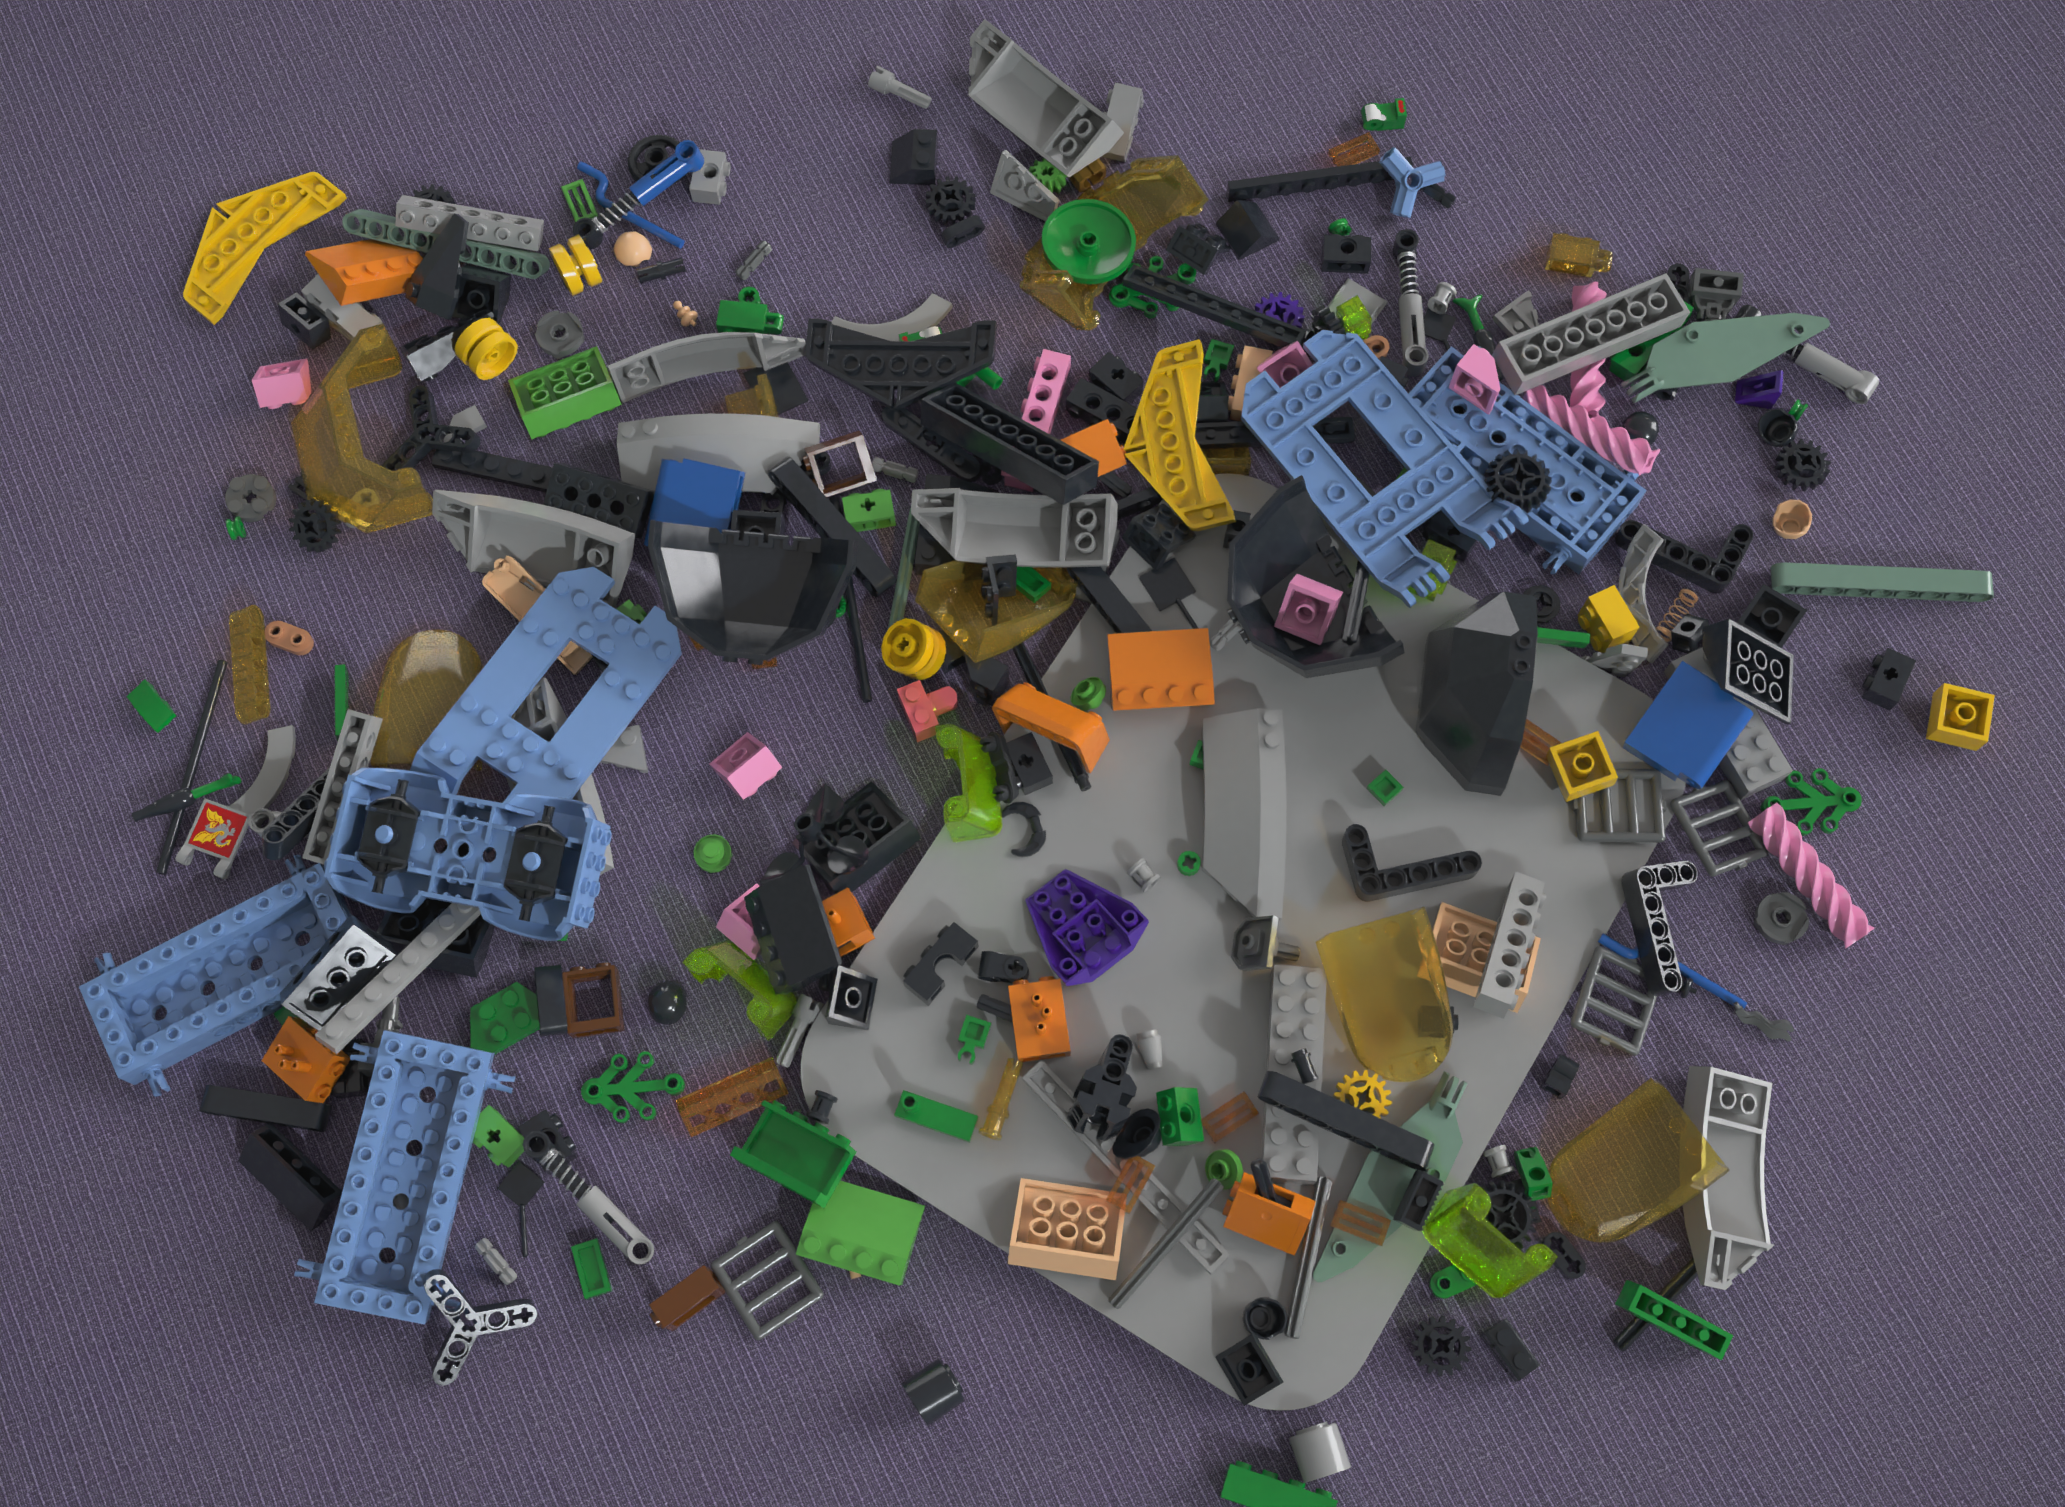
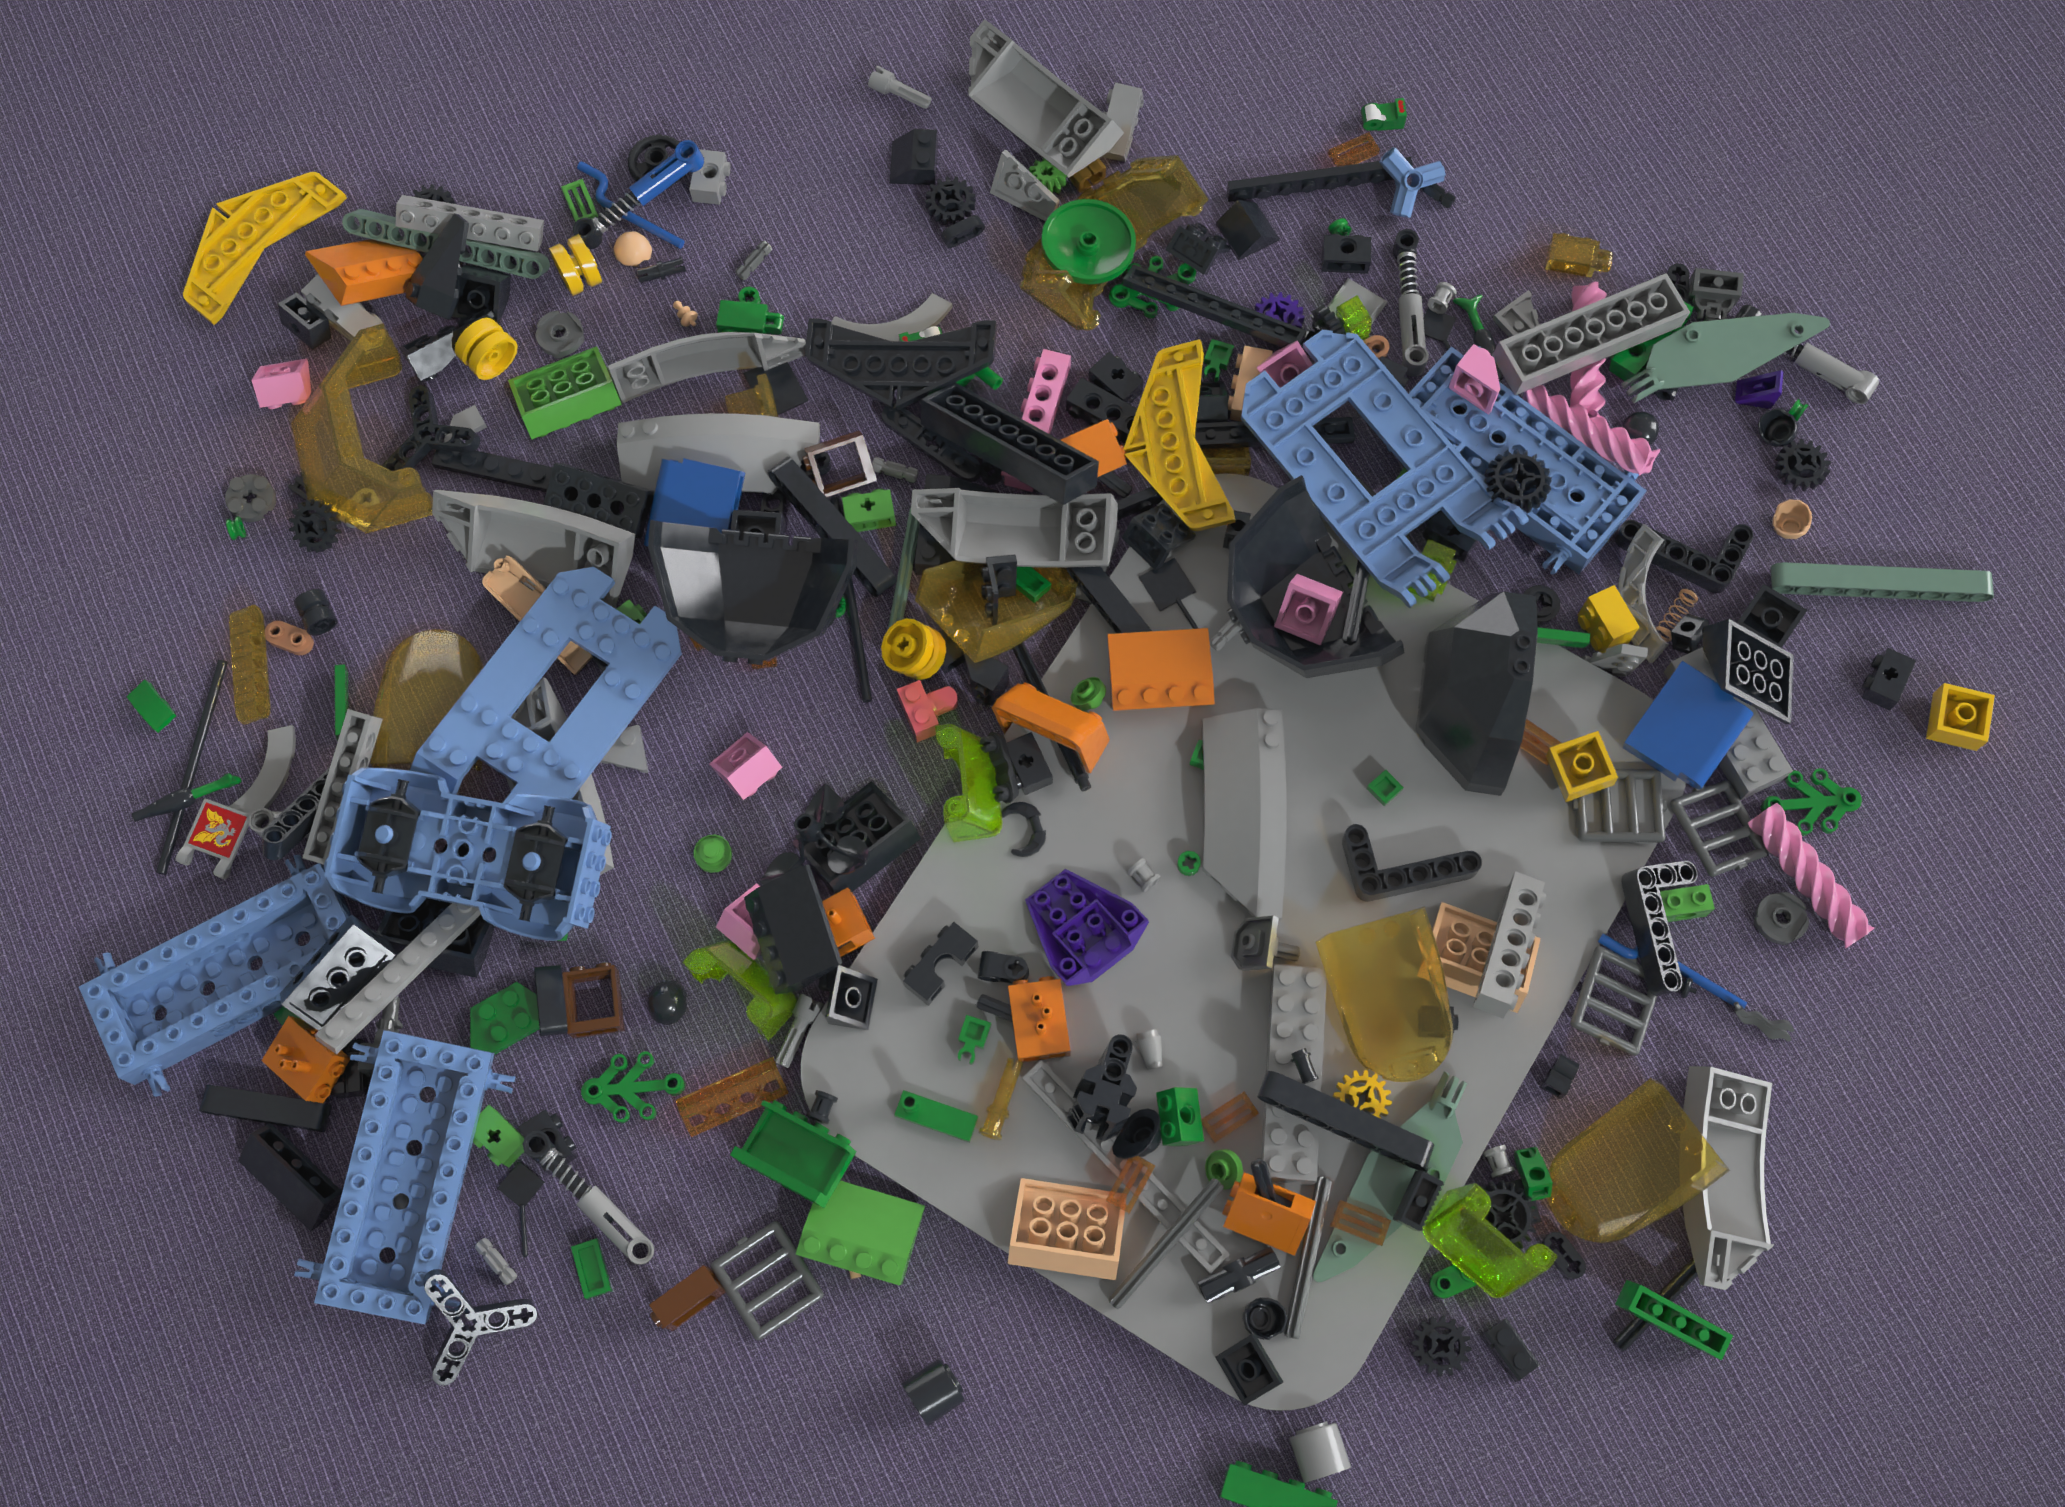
none -> black wheel [294,589,338,636]
none -> black piece [1197,1246,1281,1304]
none -> bright green brick [1660,884,1715,922]

